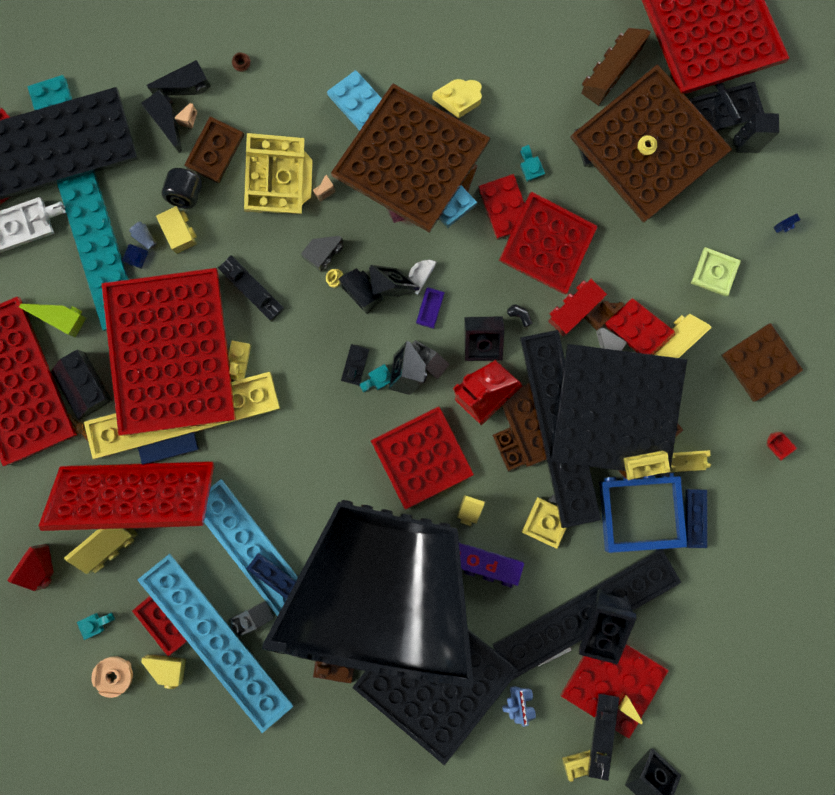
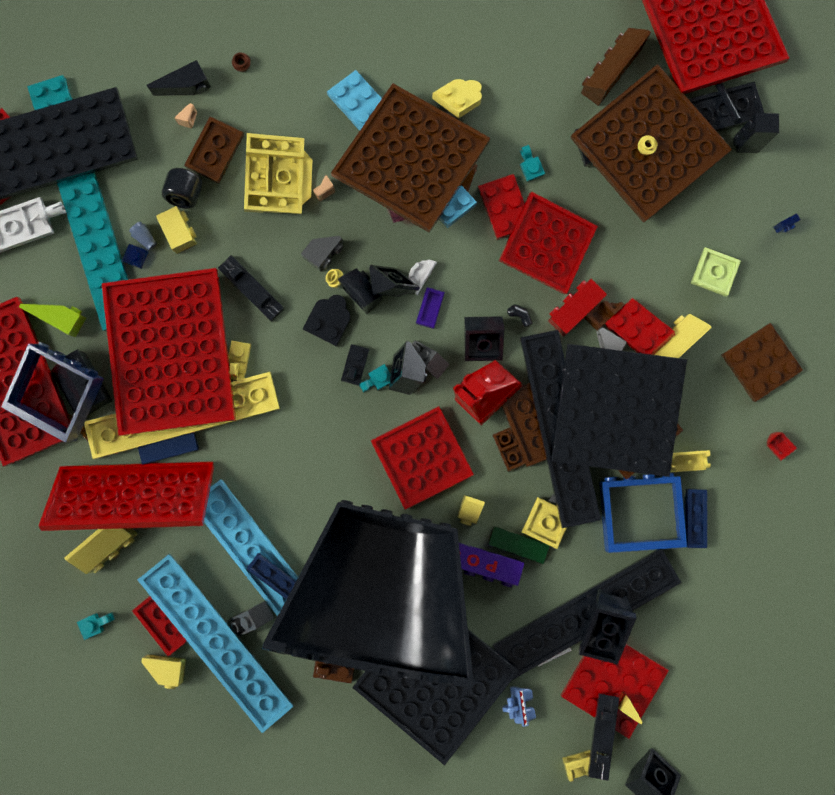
red slope [7,544,54,591] -> none
light nougat plate [91,656,133,698] -> none
black slope [141,90,182,153] -> none
light yellow hinge [624,451,670,480] -> none
none -> dark blue window [1,342,104,443]
none -> black plate [303,295,351,347]
none -> dark green tile [488,526,550,564]

